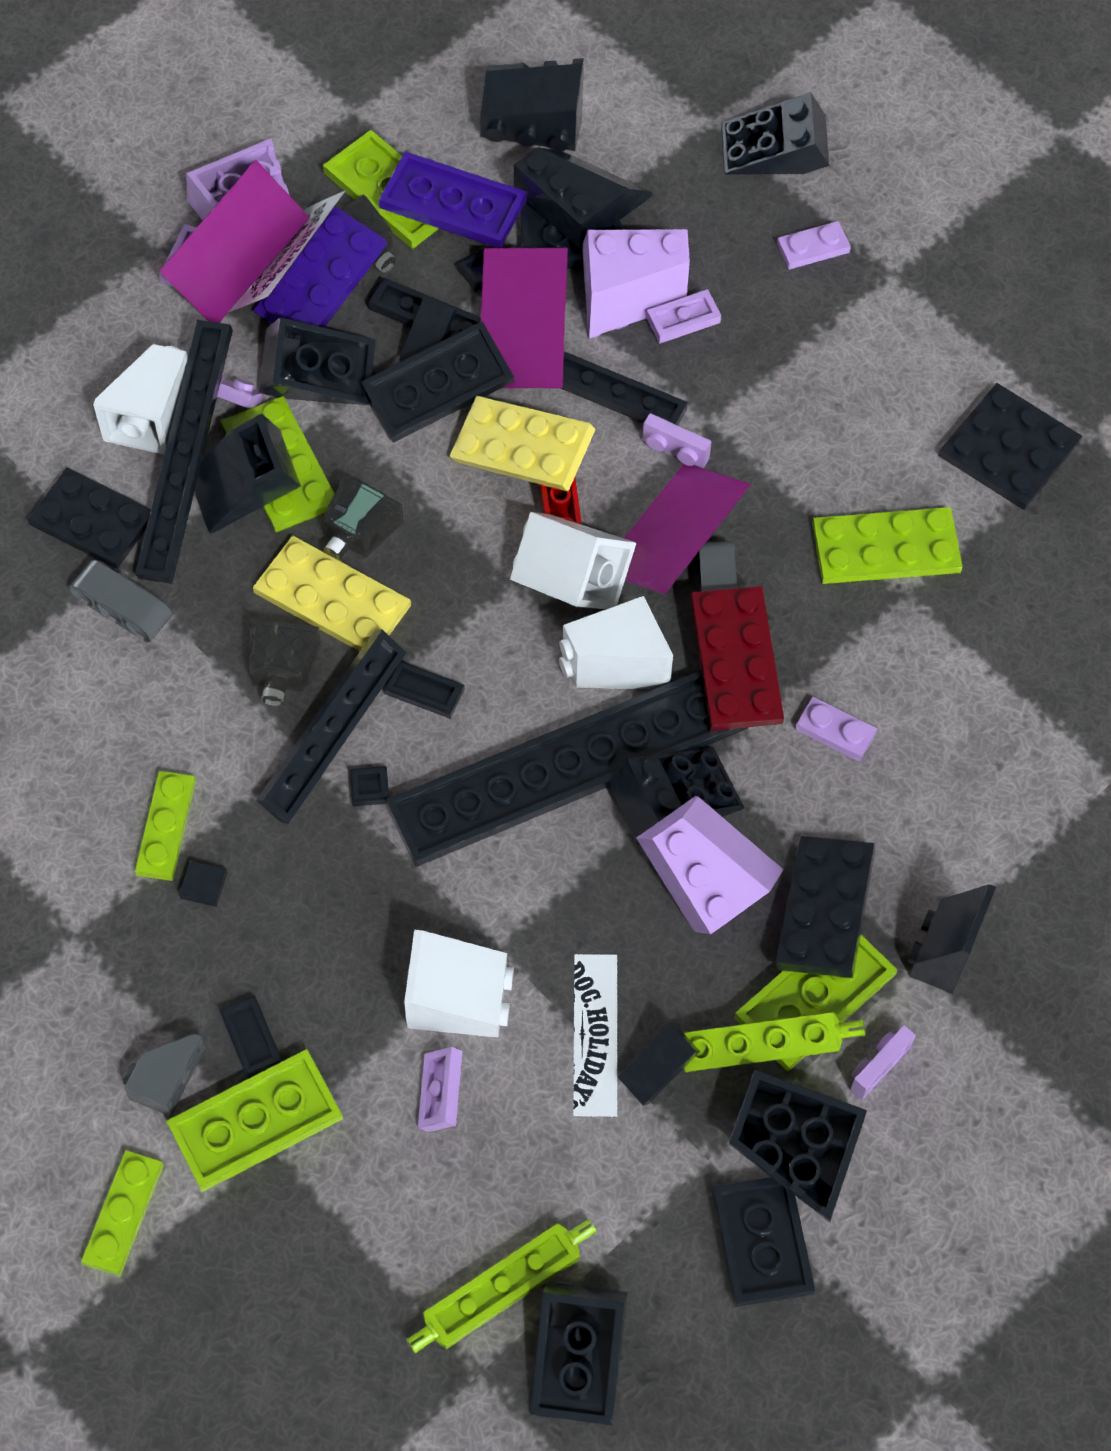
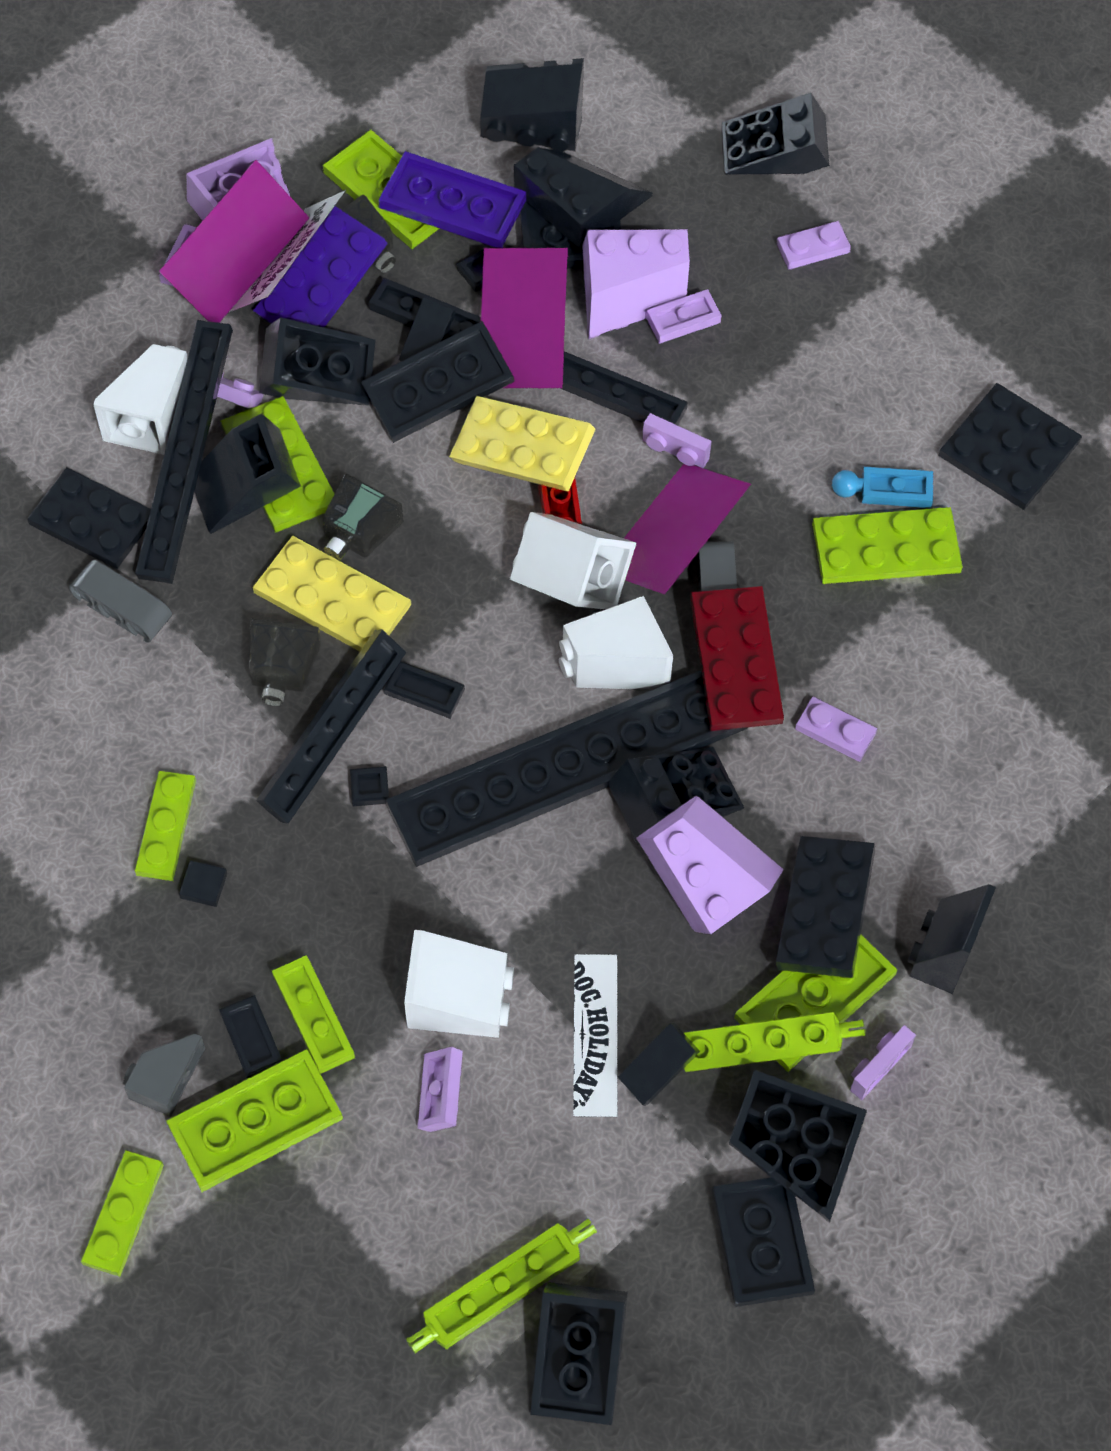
none -> lime plate [272,955,355,1074]
none -> dark azure plate [832,467,933,508]

